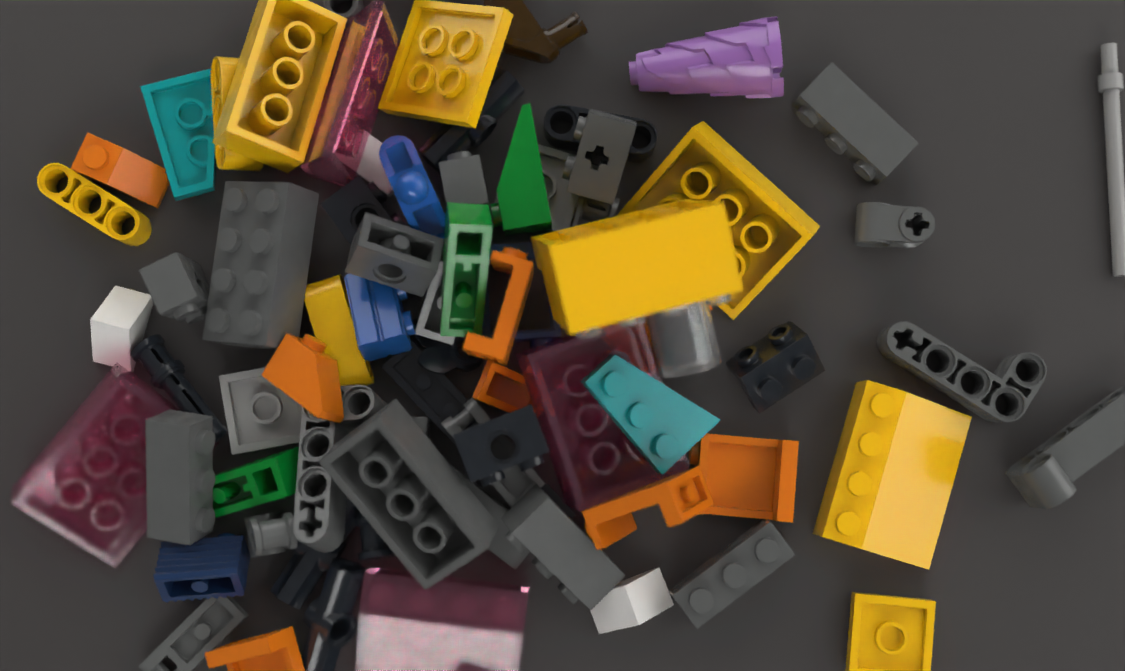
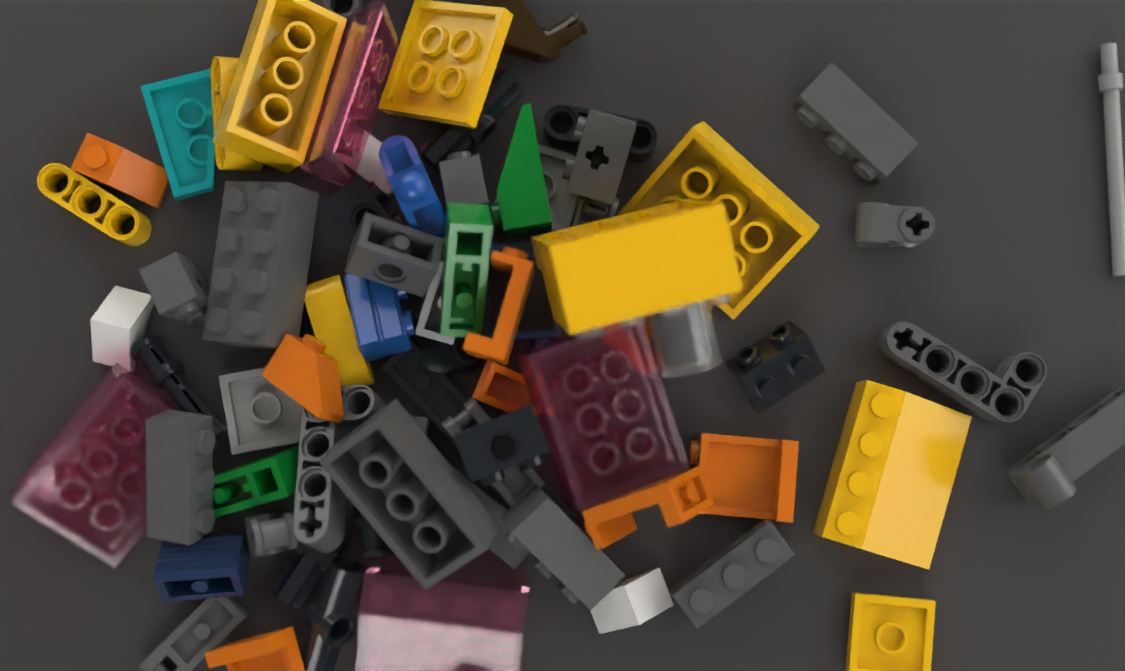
teal wing [581,354,720,475] -> none
medium lavender cone [629,16,784,99] -> none

